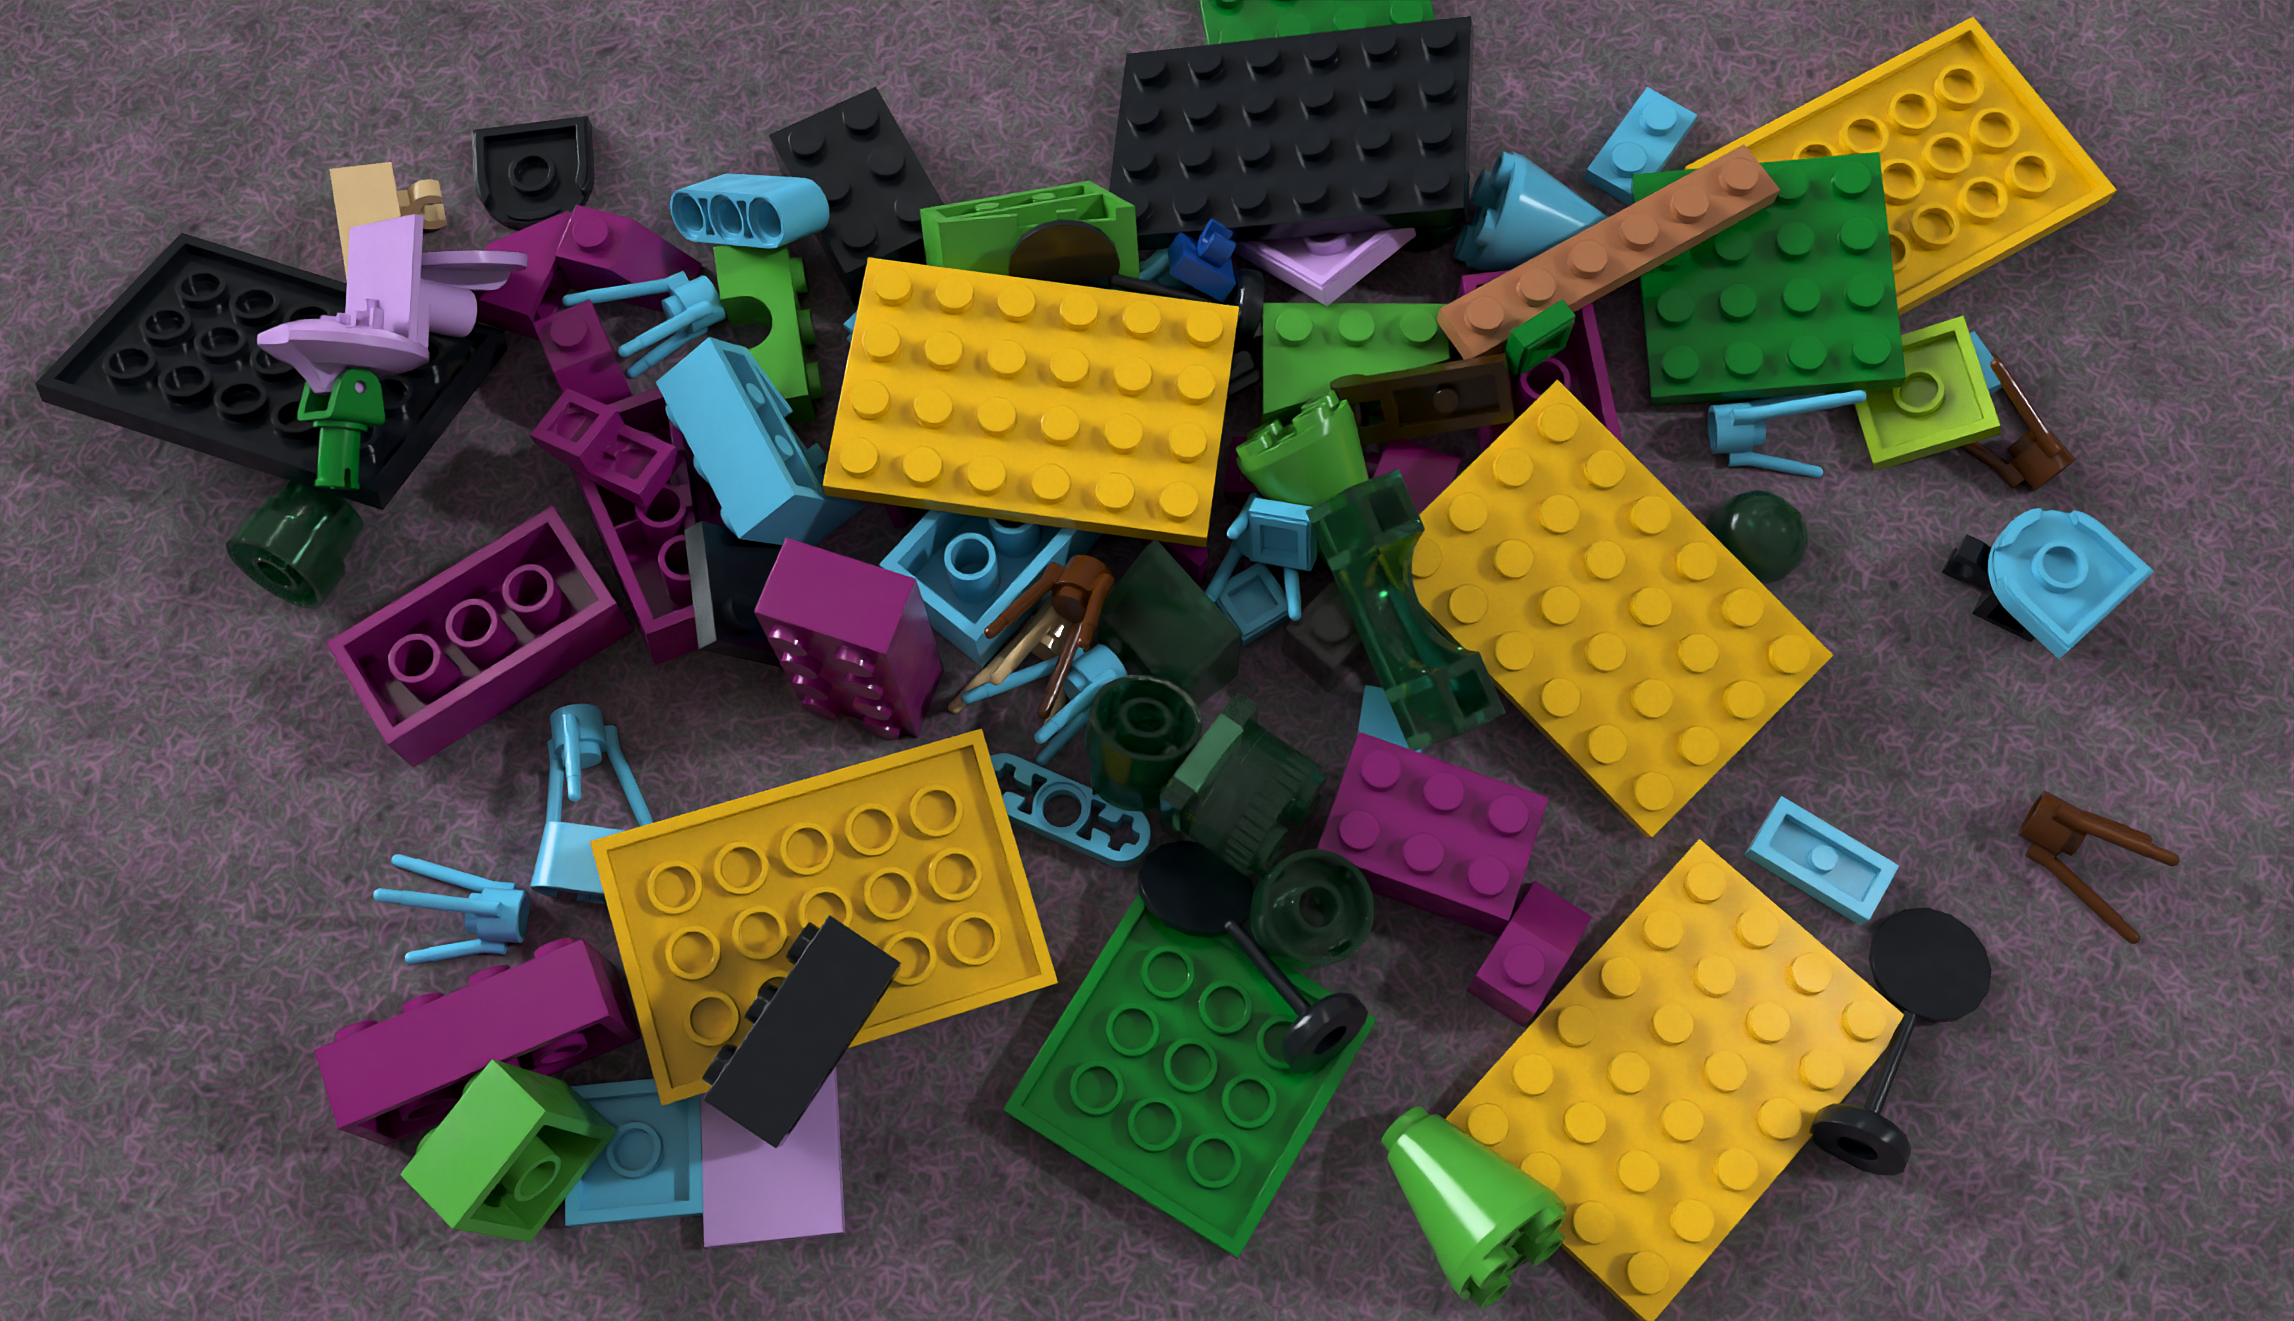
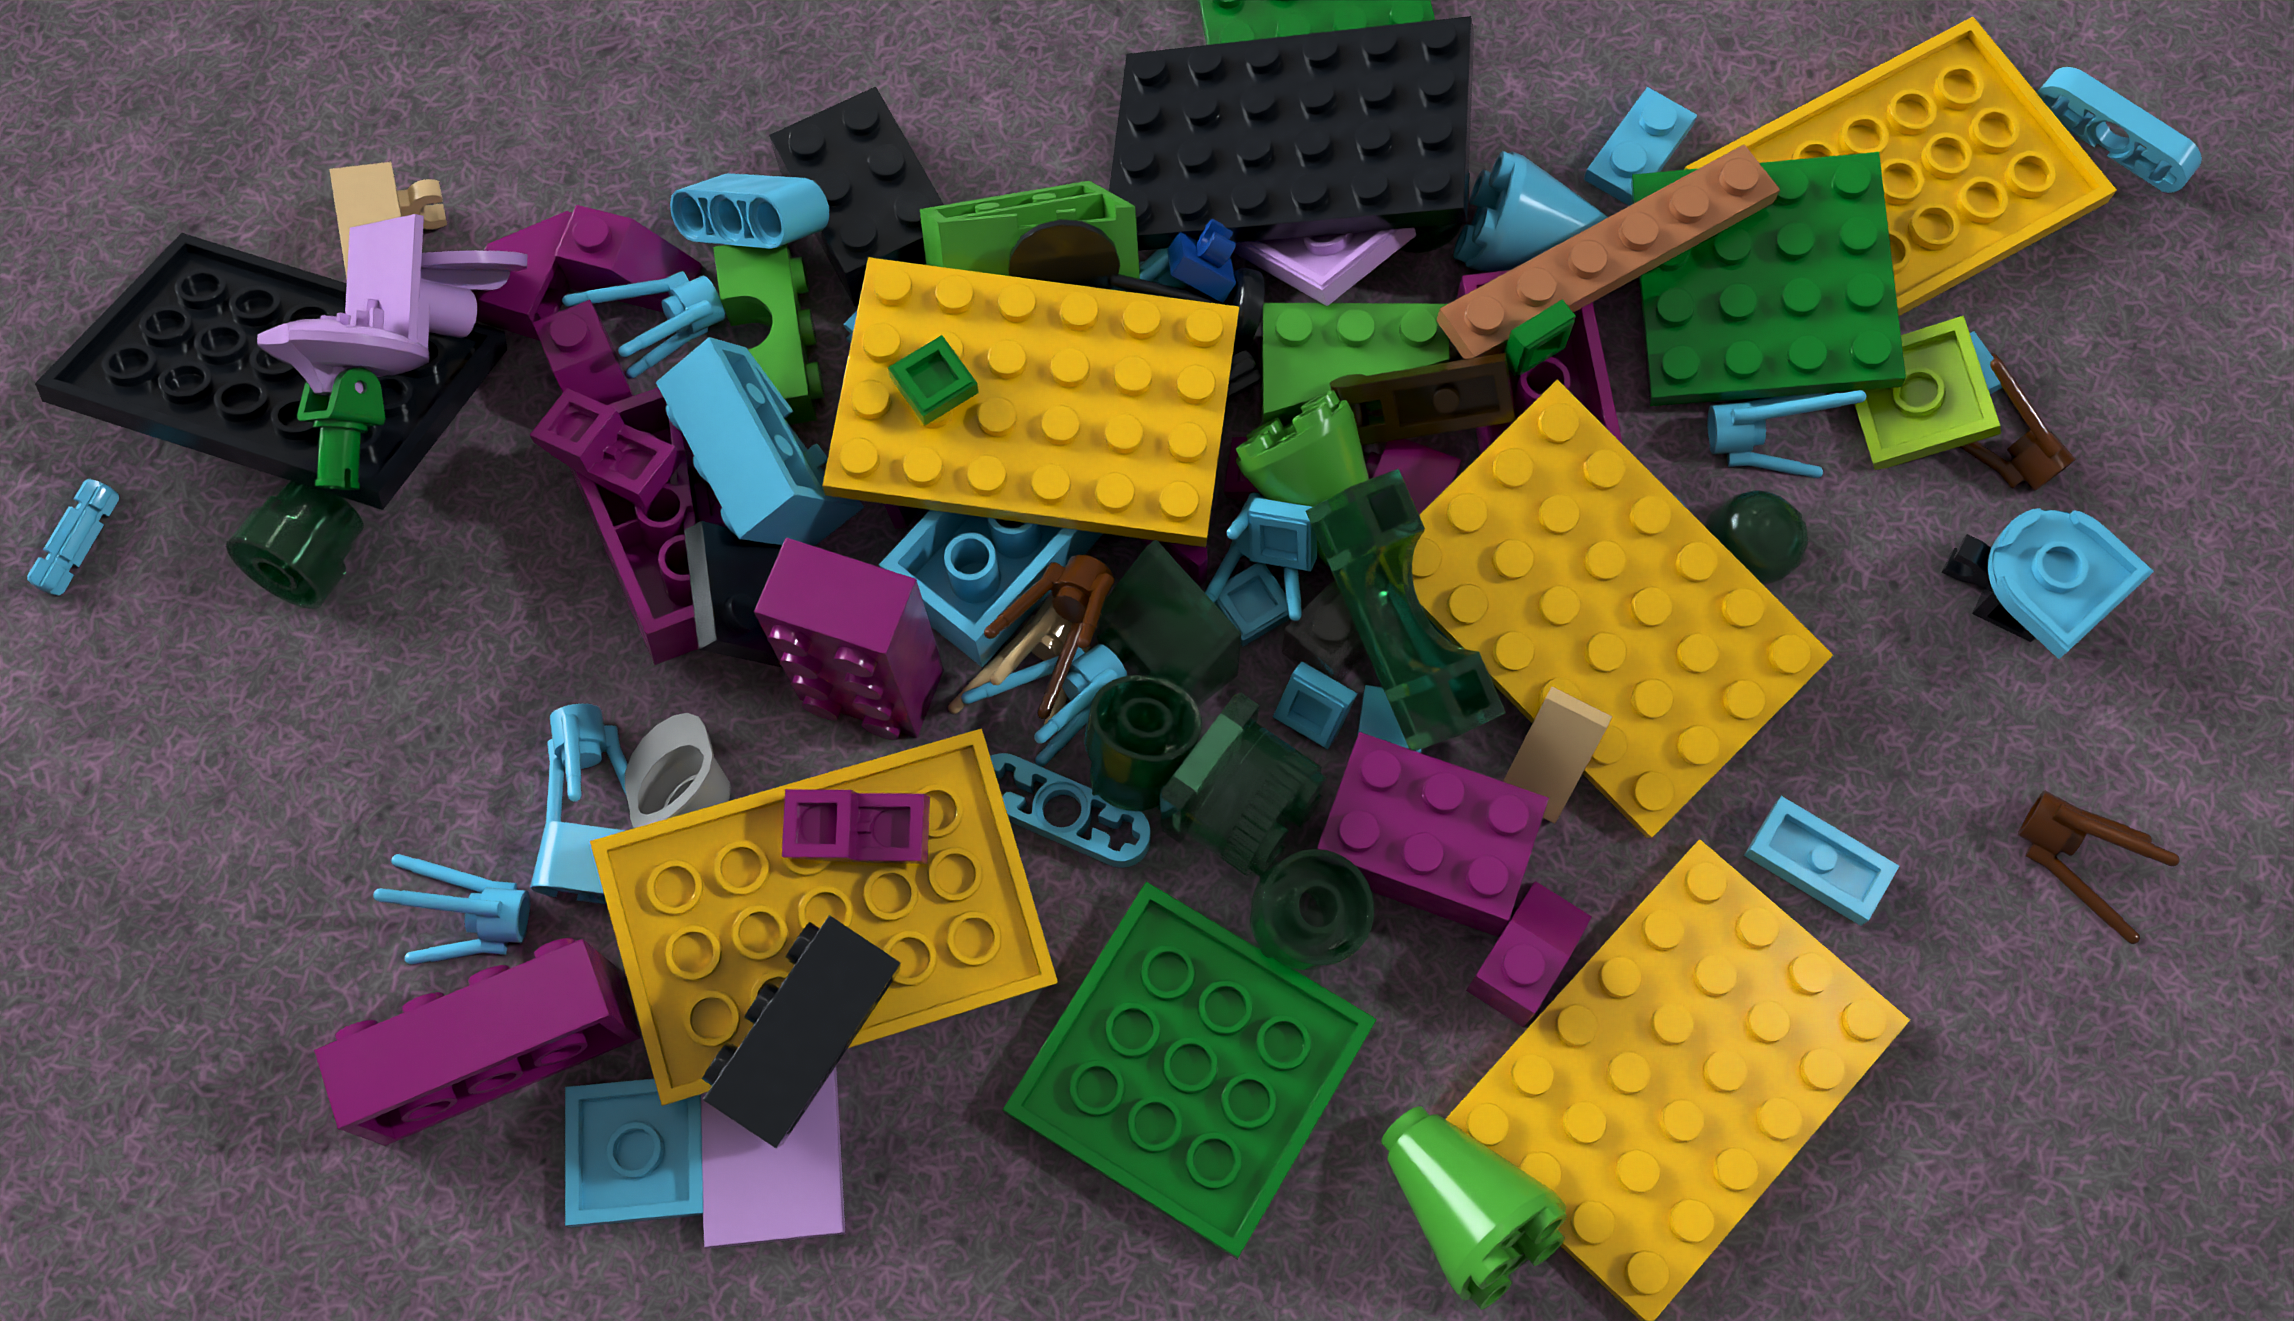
magenta brick [326,506,634,768] -> none
bright green brick [400,1059,617,1242] -> none
black tile [472,116,595,231] -> none
black piece [1138,841,1368,1074] -> none
black piece [1809,908,1992,1176] -> none
none -> medium azure axle [27,479,119,596]
none -> light grey piece [625,713,732,828]
none -> magenta slope [782,789,930,864]
none -> green tile [888,335,979,426]
none -> medium azure tile [1273,661,1358,749]
none -> tan tile [1503,687,1612,824]
none -> medium azure beam [2037,67,2202,193]

